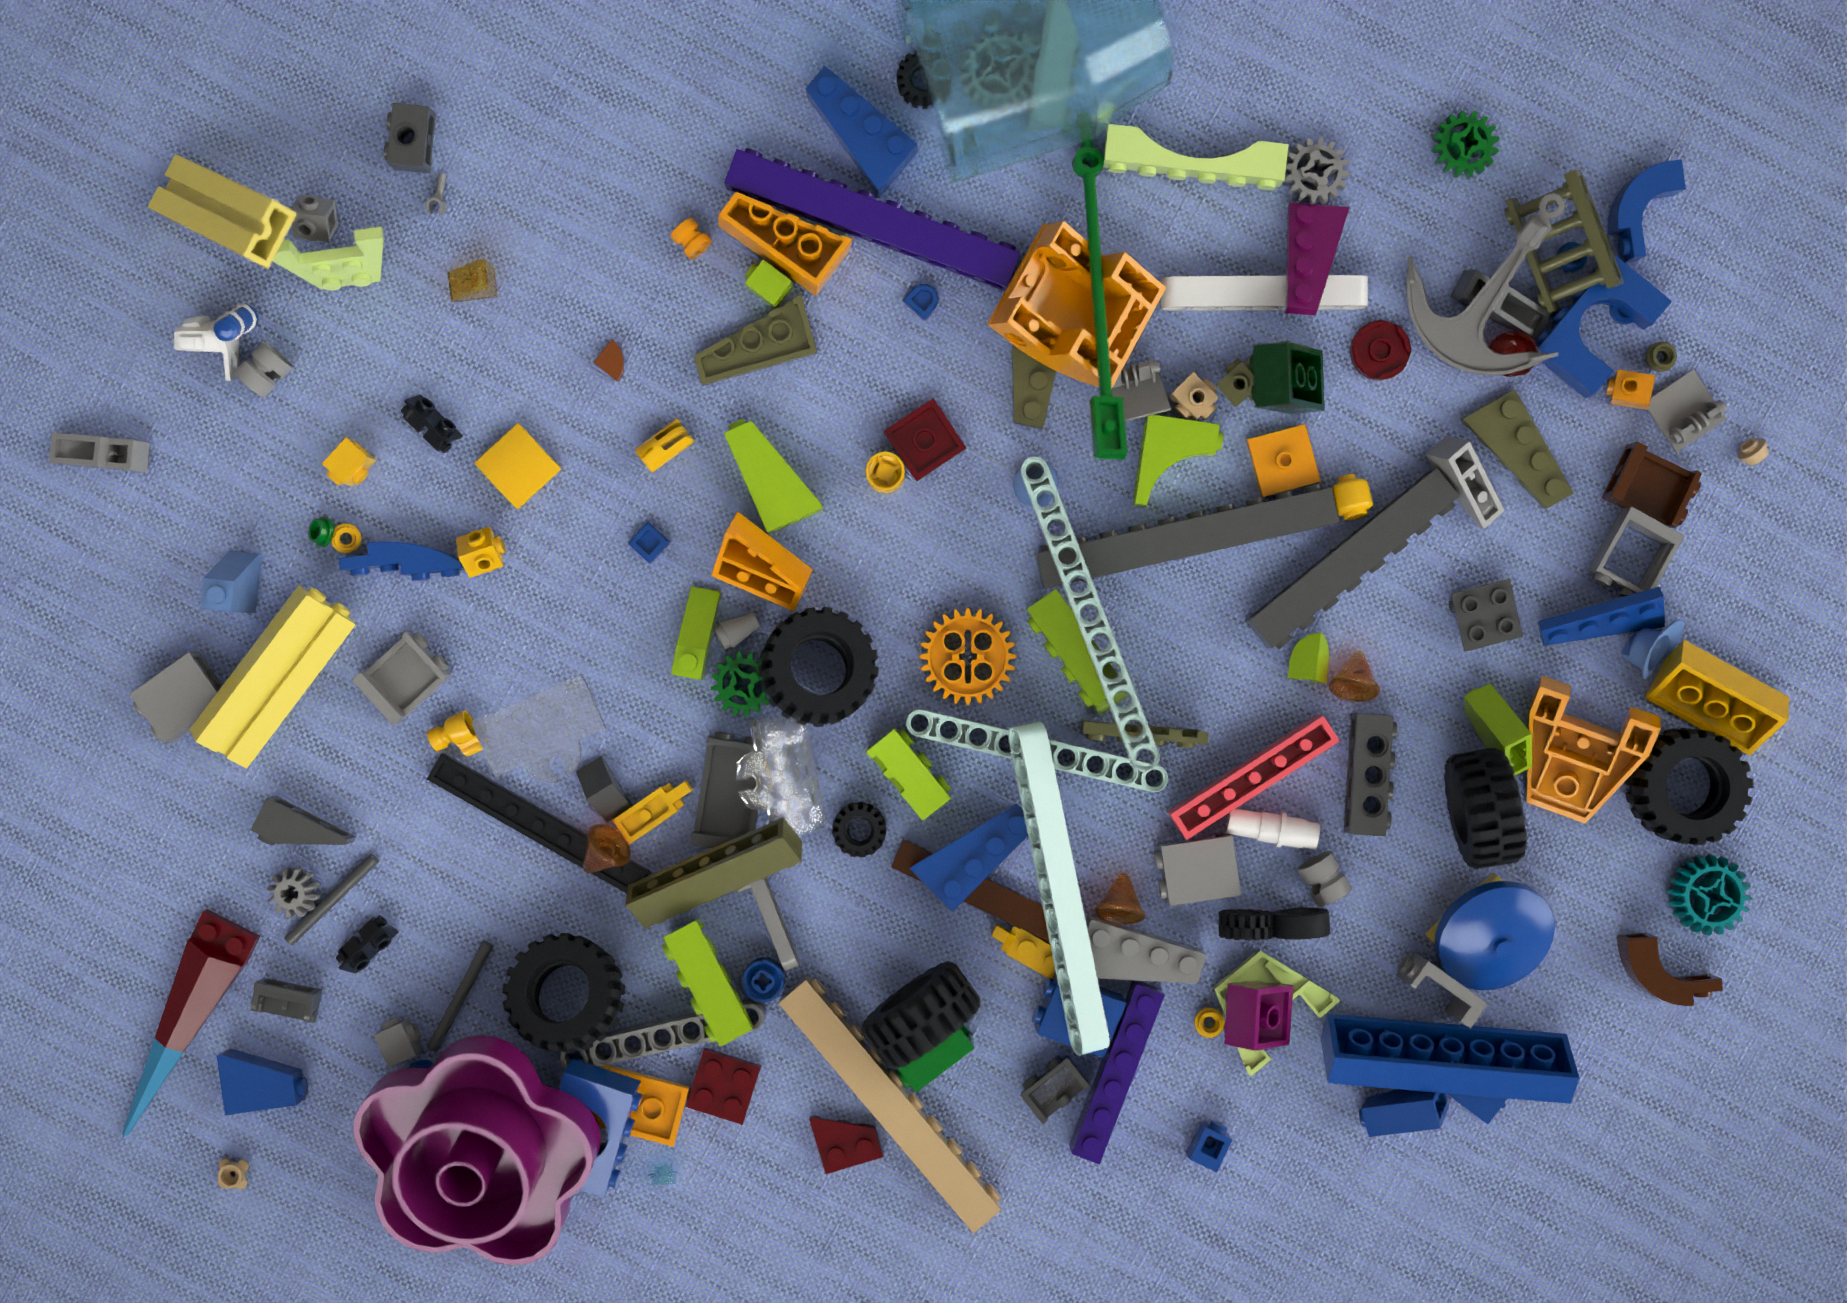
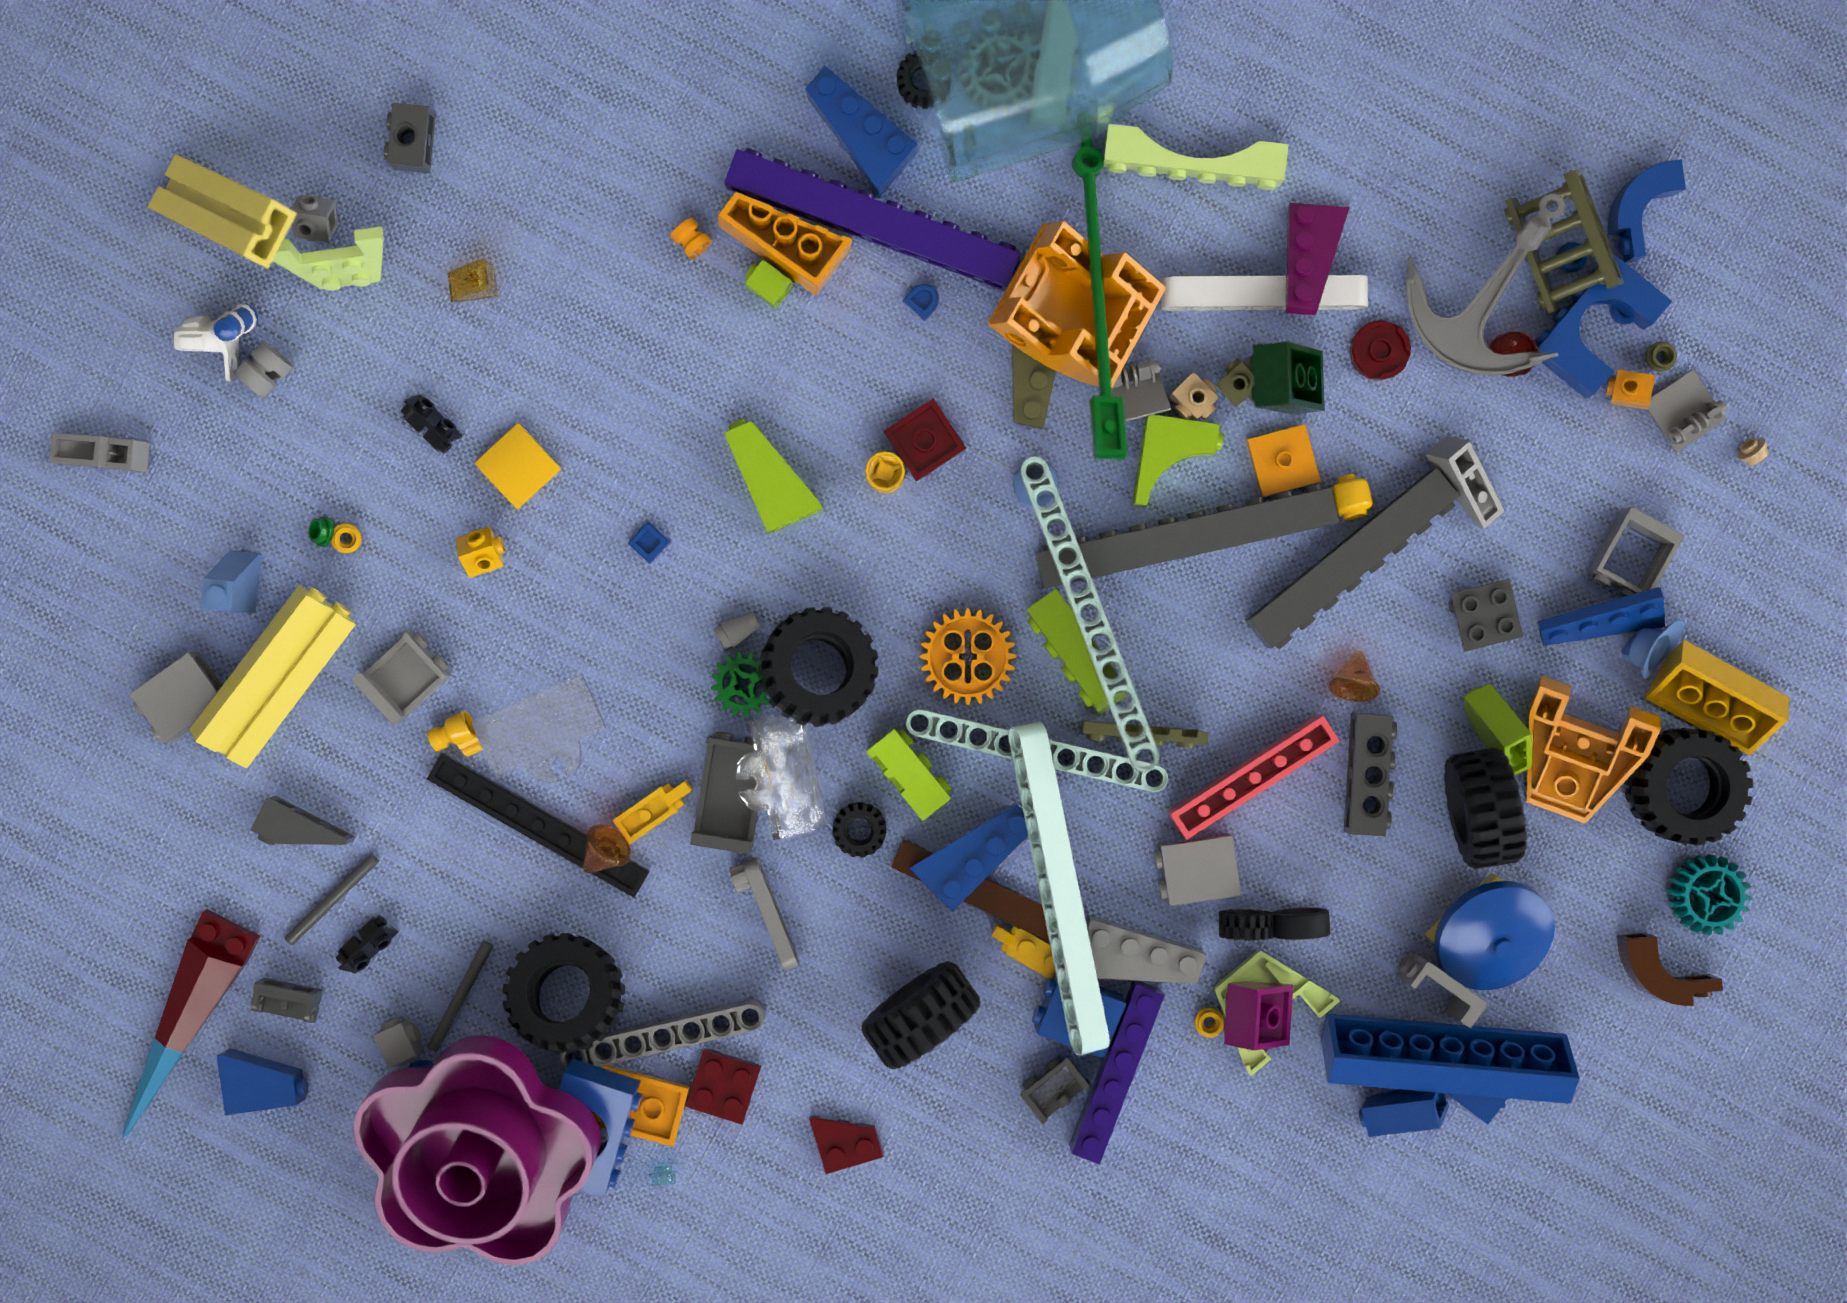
tan plate [217,1158,249,1190] -> none
light grey gear [267,867,321,918] -> none
yellow brick [322,437,376,486] -> none
blue slope [339,541,465,581] -> none
light grey hand [425,173,447,215] -> none
dark grey slope [576,756,633,822] -> none
dark orange tile [594,339,624,382] -> none
olive brick [625,817,802,928] -> none
yellow arm [635,418,695,473] -> none
lime wedge [662,918,754,1047] -> none
lime slope [671,586,721,680] -> none
olive wing [694,295,818,386] -> none
light orange wedge [711,511,813,611] -> none
blue wheel [742,957,785,1003] -> none
tan brick [778,975,1001,1234] -> none
green window [897,1025,975,1092] -> none
clear orange hat [1095,873,1146,924] -> none
blue brick [1186,1120,1232,1173] -> none
white piece [1225,808,1320,850] -> none
light grey gear [1284,137,1350,205] -> none
lime brick [1287,632,1329,684] -> none
light grey wheel [1297,851,1352,907] -> none
green gear [1431,110,1500,179] -> none
dark grey slope [1451,270,1551,340] -> none
olive wing [1460,389,1574,509] -> none
reddish brown panel [1602,442,1702,528] -> none

